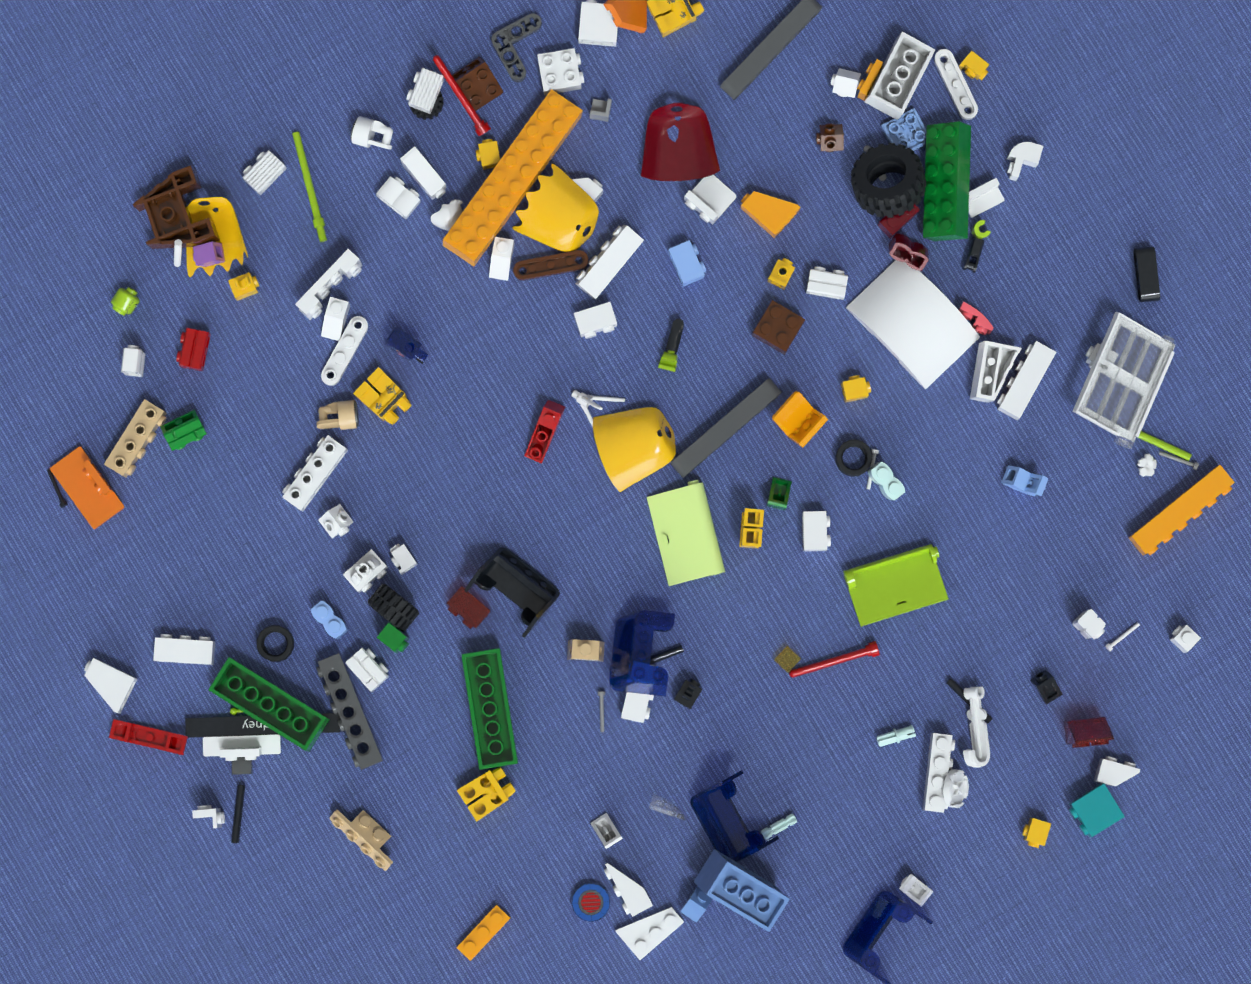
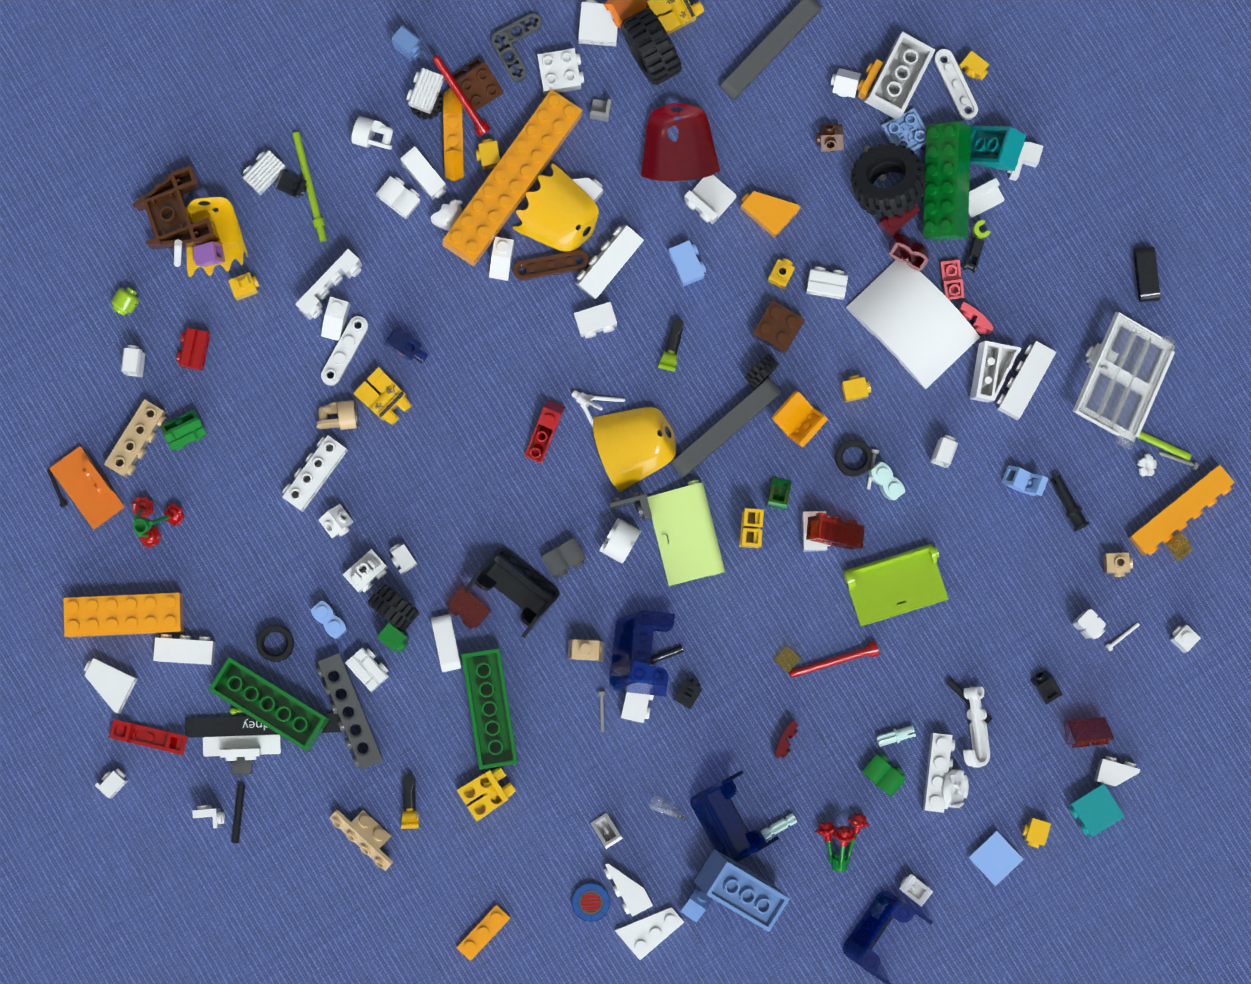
none -> light orange brick [63,593,184,638]
none -> white brick [95,768,128,799]
none -> red plant [131,497,185,548]
none -> black bracket [274,171,307,198]
none -> medium blue brick [392,25,423,61]
none -> piece [401,774,420,829]
none -> white beam [431,614,461,672]
none -> light orange brick [443,87,464,181]
none -> dark grey brick [541,538,586,579]
none -> white brick [599,518,641,564]
none -> dark grey bracket [609,492,652,521]
none -> black tyre [621,9,682,85]
none -> black tyre [744,353,779,388]
none -> dark red slope [774,720,799,759]
none -> clear red brick [806,513,865,550]
none -> red plant [815,813,870,872]
none -> green brick [860,753,906,797]
none -> white brick [930,435,958,468]
none -> coral slope [940,259,965,300]
none -> light blue tile [968,831,1024,886]
none -> teal slope [970,126,1026,171]
none -> black pin [1050,474,1090,532]
none -> tan brick [1103,553,1133,577]
none -> clear yellow bracket [1165,532,1193,562]

